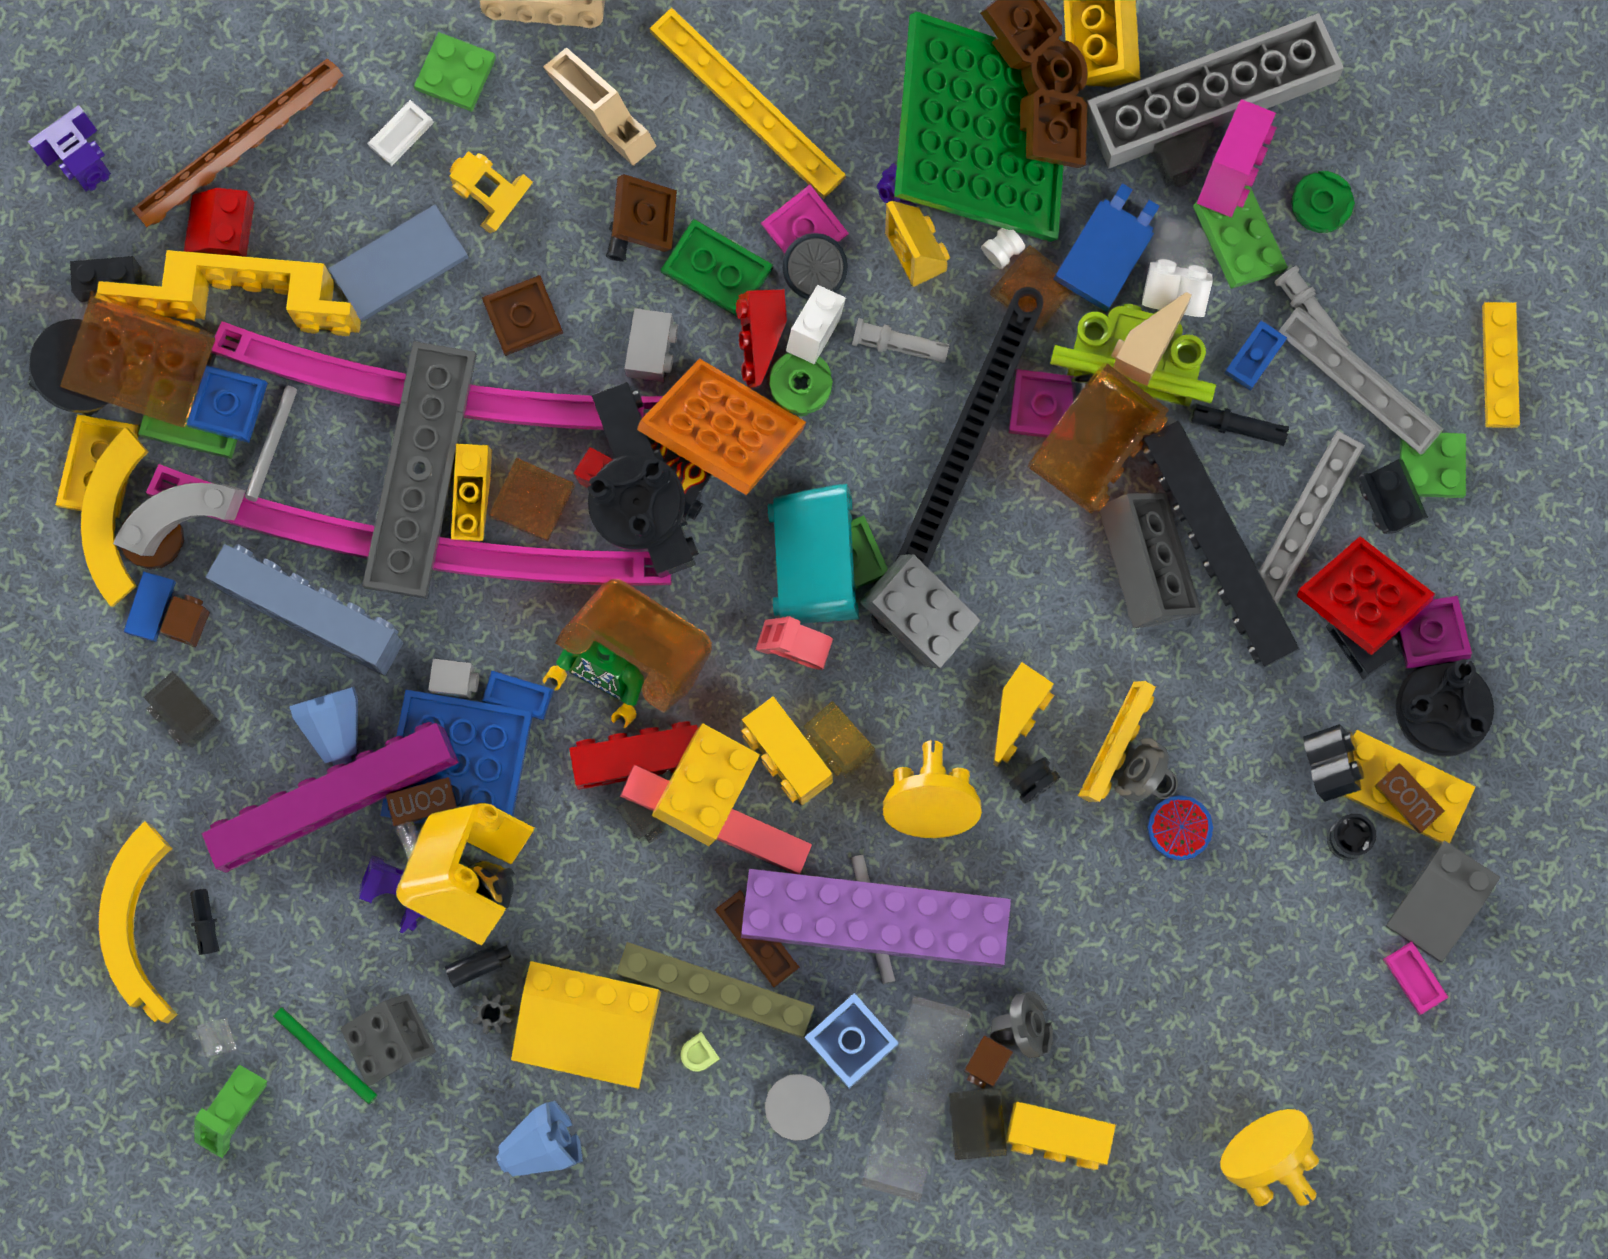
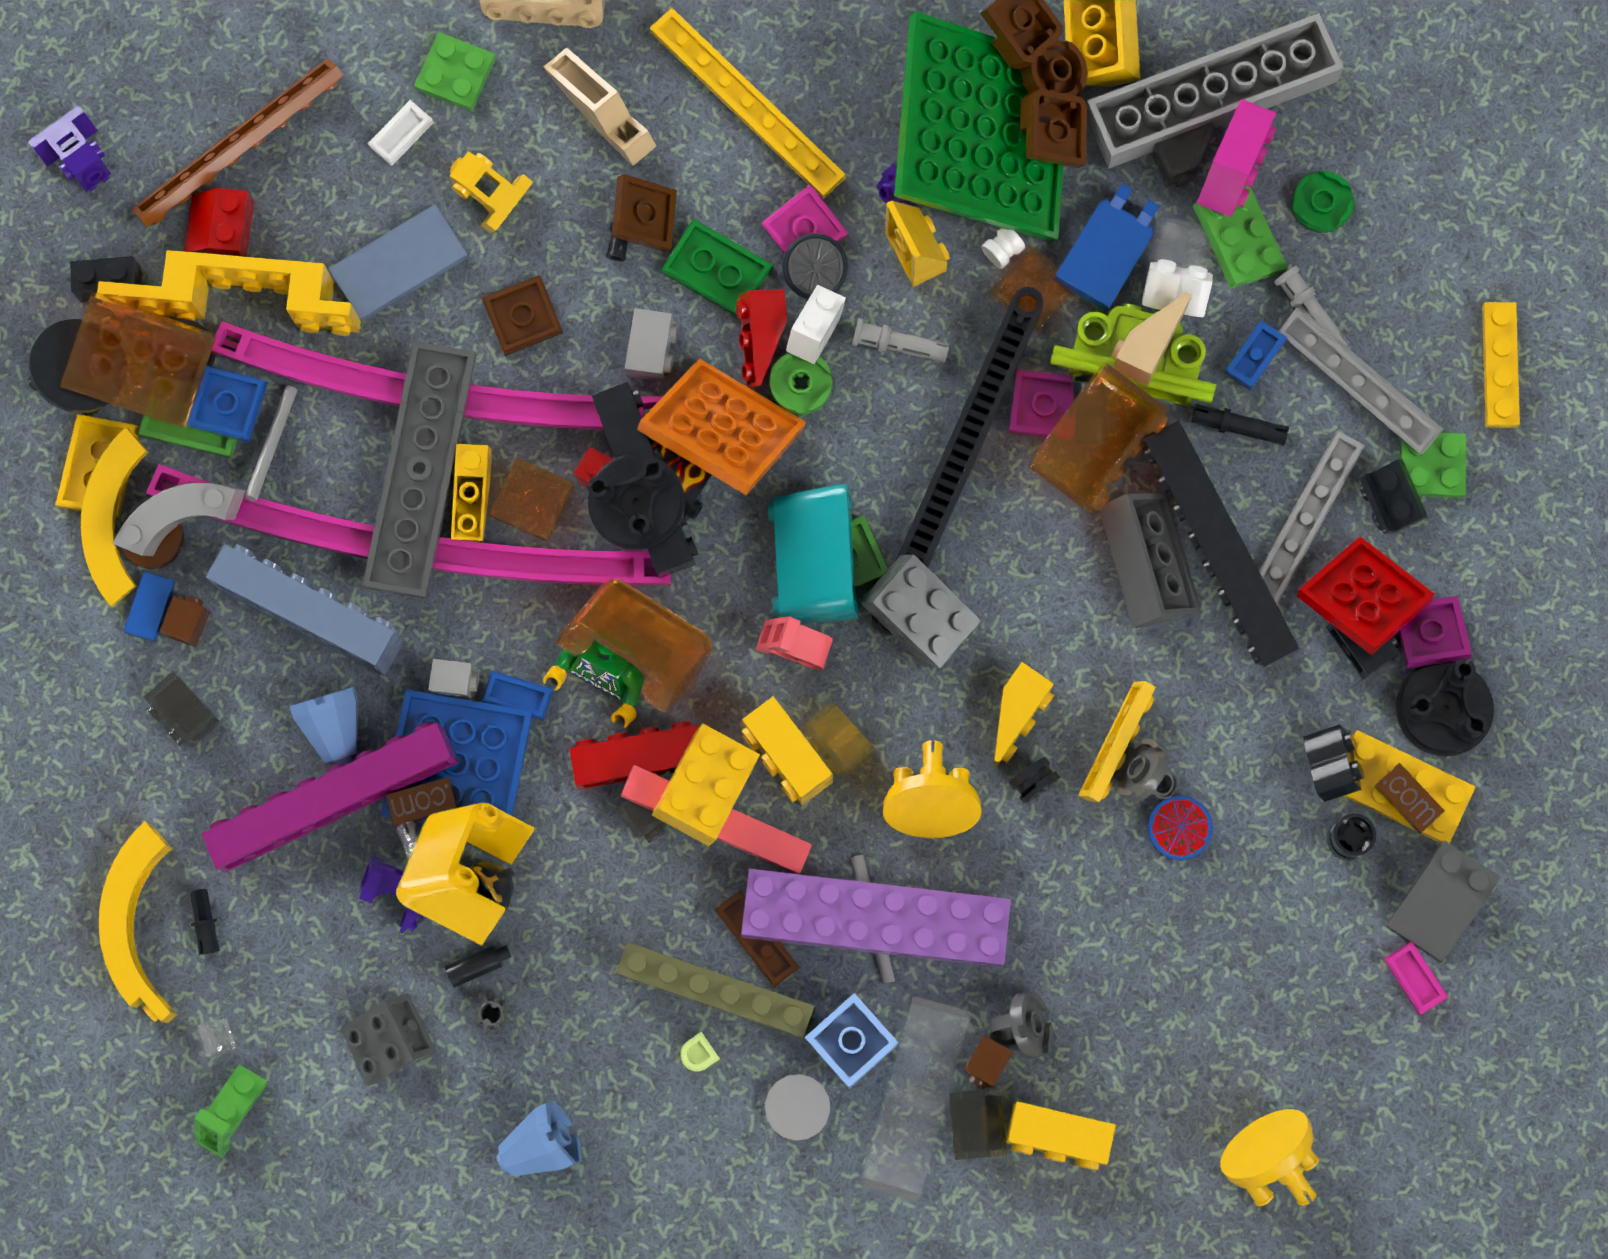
green bar [273,1007,378,1105] -> none
yellow slope [511,961,661,1089] -> none

